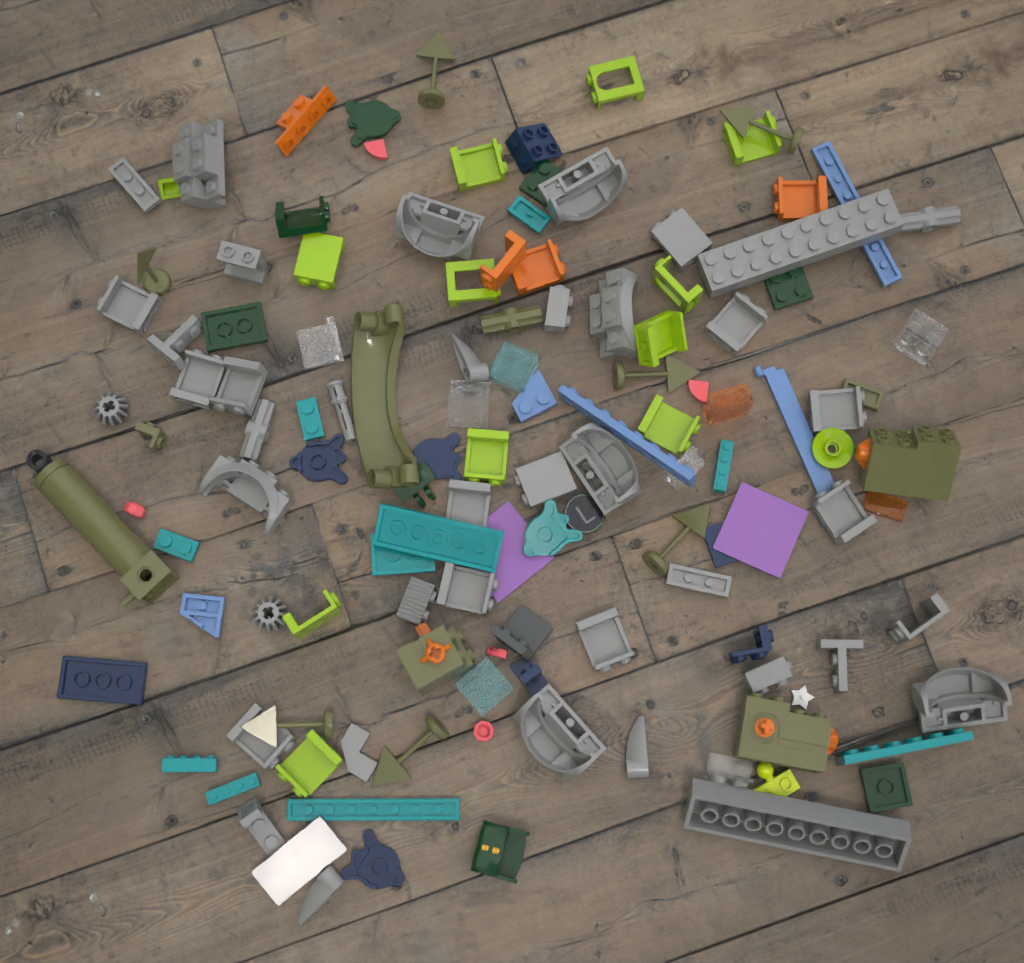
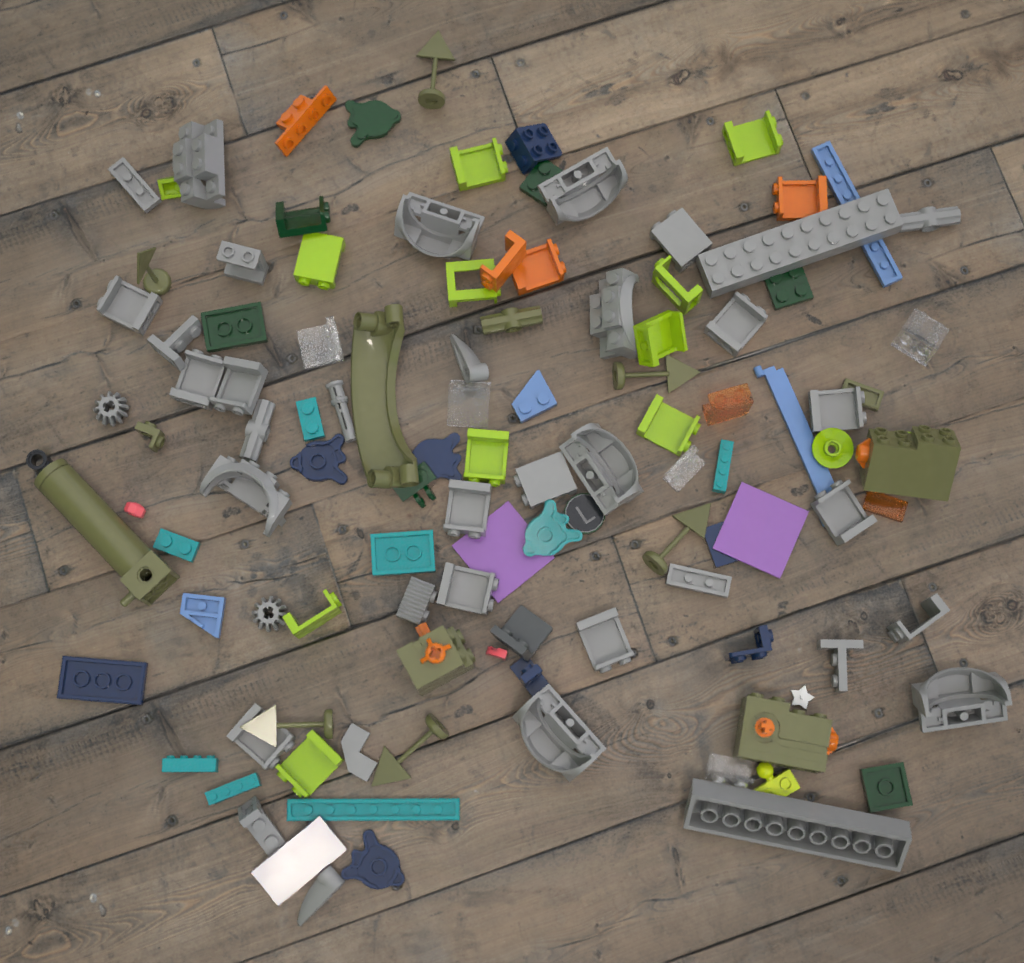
coral tile [364,139,388,160] -> none
teal plate [372,503,505,573] -> none
clear light blue plate [455,657,515,717] -> none
dark green piece [470,820,530,884] -> none
coral tile [473,721,494,742] -> none
clear light blue plate [488,341,541,393] -> none
teal plate [507,195,551,235] -> none
light grey brick [544,285,573,334] -> none
medium blue plate [557,384,696,488] -> none
lime panel [586,56,645,110] -> none
light grey piece [626,715,649,779] -> none
coral tile [688,380,709,404] -> none
olive piece [719,107,804,155] -> none
light grey brick [742,656,793,694] -> none
teal plate [835,728,974,766] -> none

